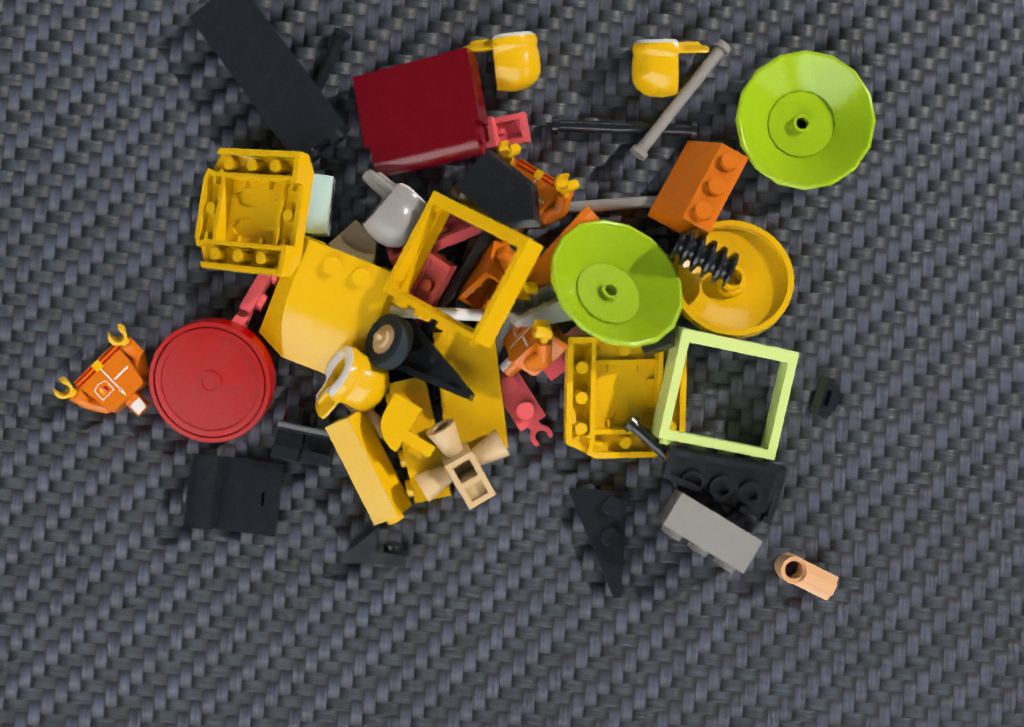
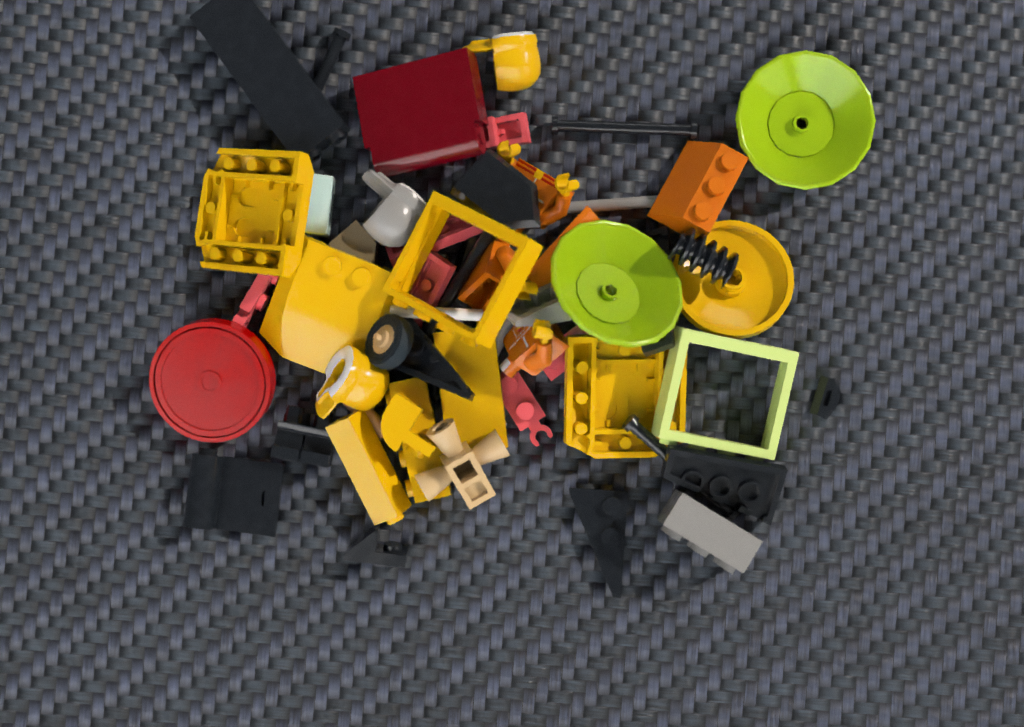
orange torso [52,324,152,417] -> none
light grey bar [630,39,731,161] -> none
yellow piece [631,39,709,98] -> none
light nougat piece [774,552,839,601] -> none

